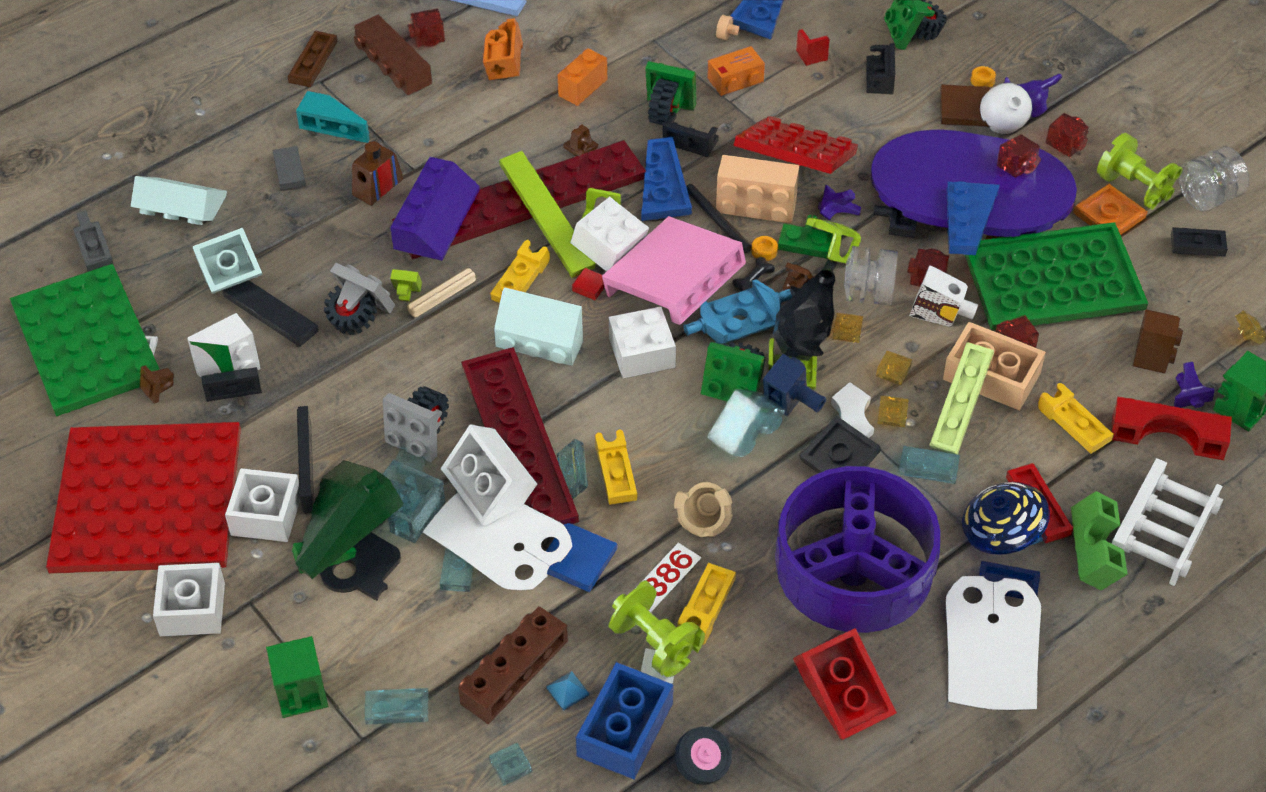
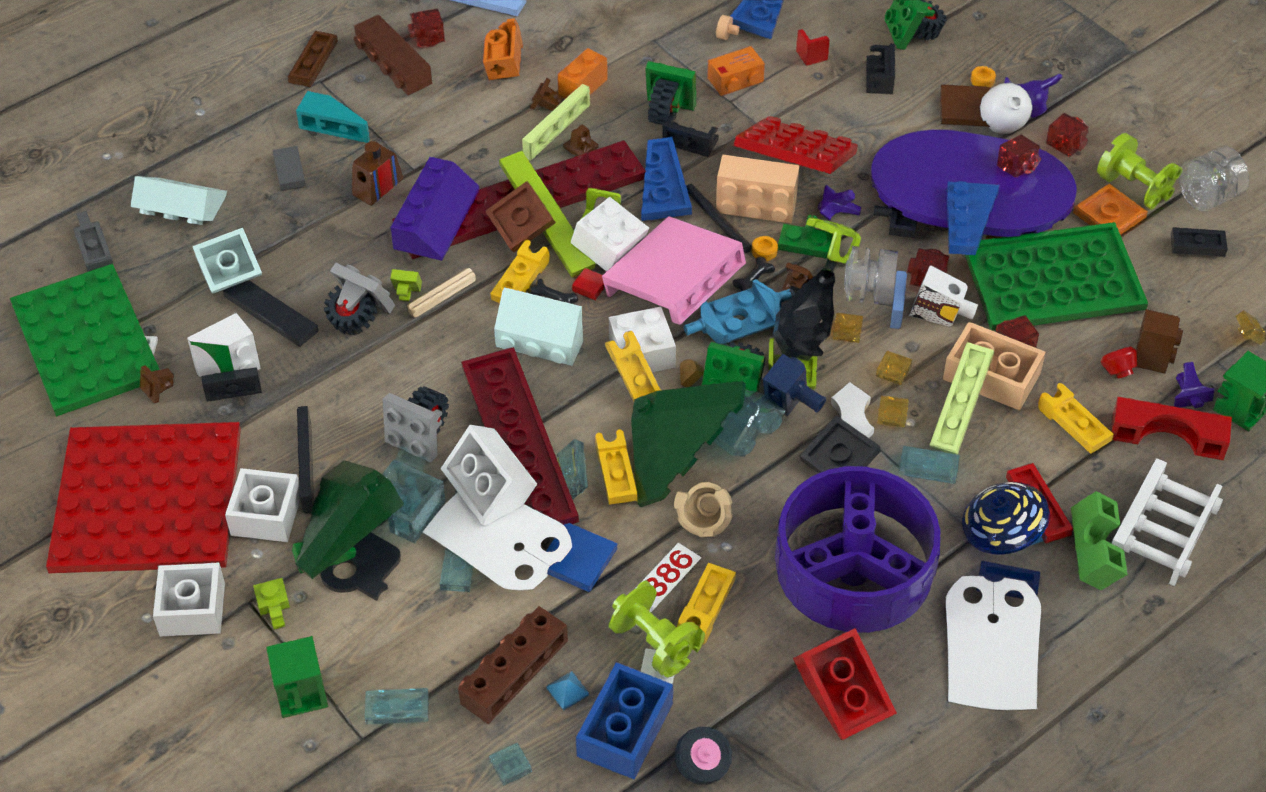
none -> lime plate [253,578,290,629]
none -> copper plate [485,181,556,253]
none -> yellowish green tile [522,84,590,161]
none -> black piece [528,279,578,304]
none -> reddish brown brick [530,78,562,111]
none -> yellow plate [605,330,660,401]
none -> dark green slope [631,381,746,507]
none -> pearl gold tile [680,359,704,387]
none -> medium blue tile [890,271,907,329]
none -> red cone [1100,346,1137,379]

